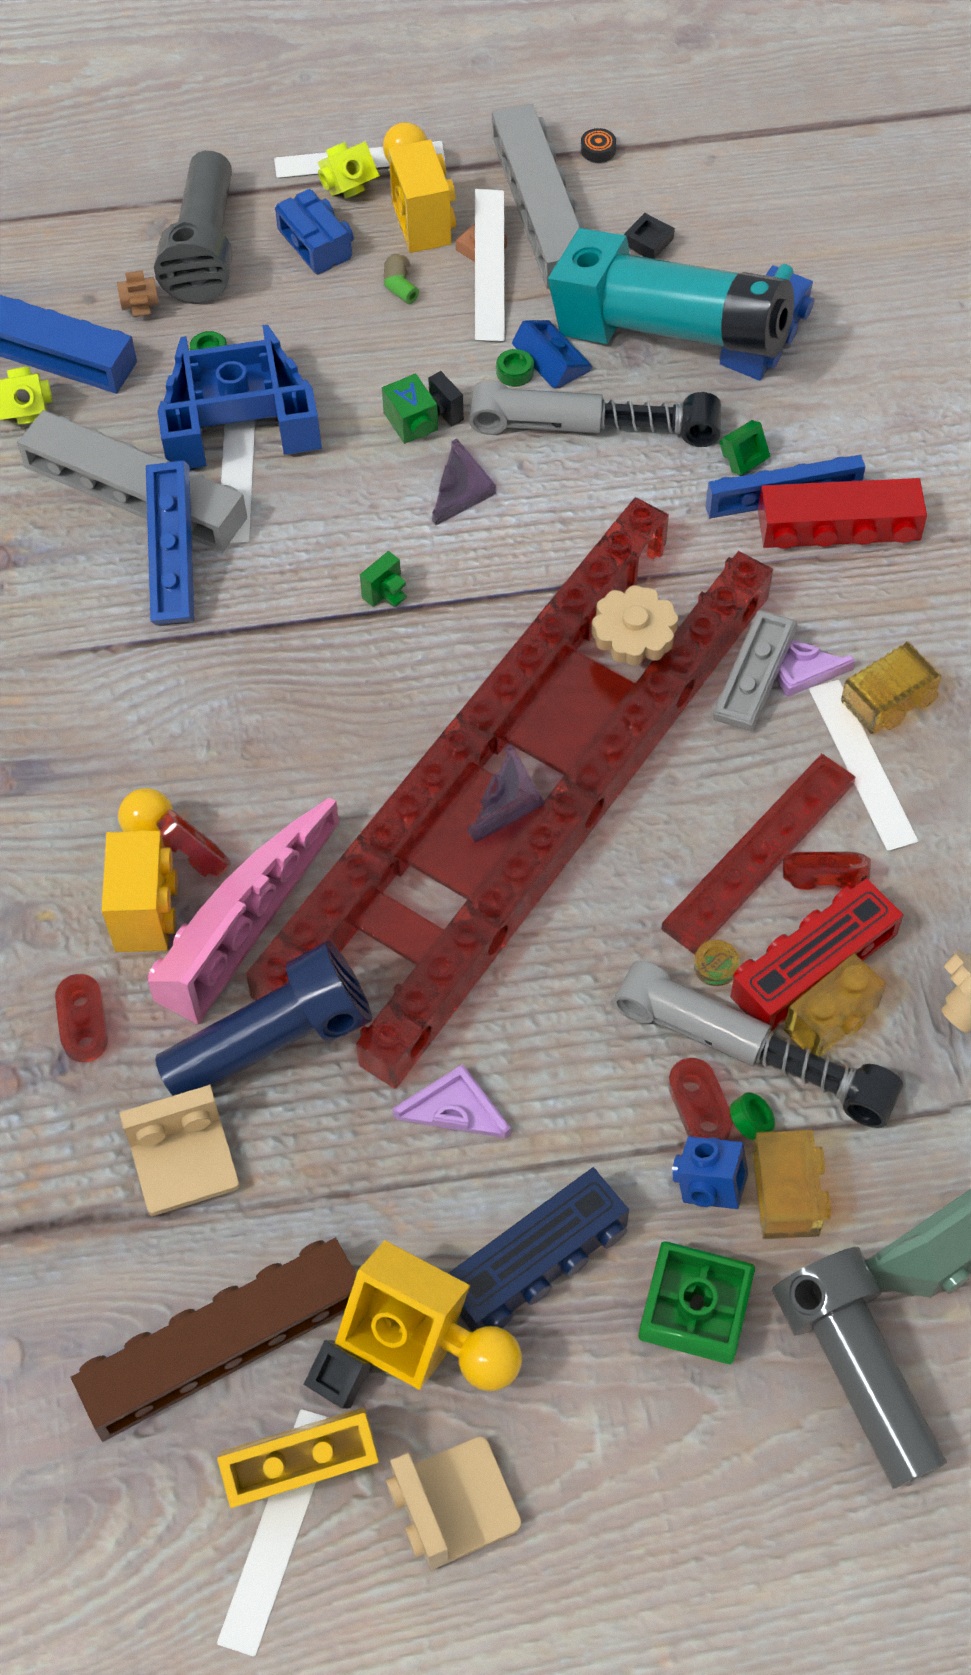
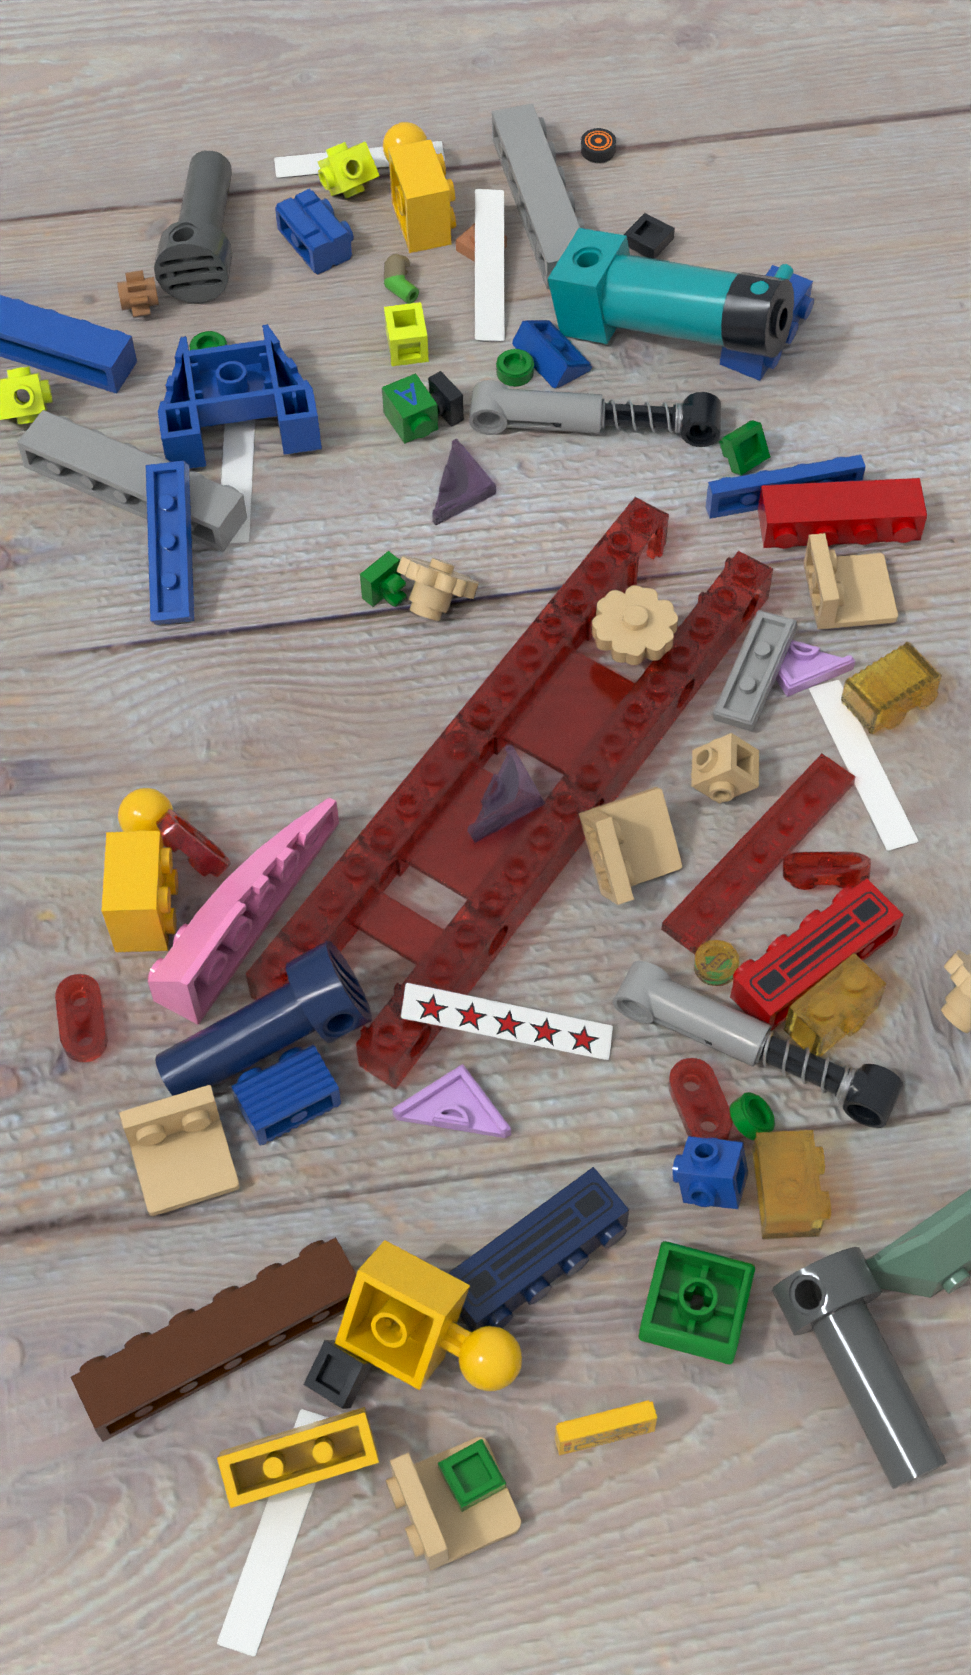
none -> blue brick [231,1045,341,1146]
none -> neon yellow brick [384,302,429,366]
none -> tan plant [397,555,479,621]
none -> white sticker [401,983,613,1060]
none -> green tile [438,1439,506,1512]
none -> yellow tile [555,1400,657,1456]
none -> tan bracket [579,787,682,905]
none -> tan brick [691,733,759,804]
none -> tan bracket [803,533,898,630]

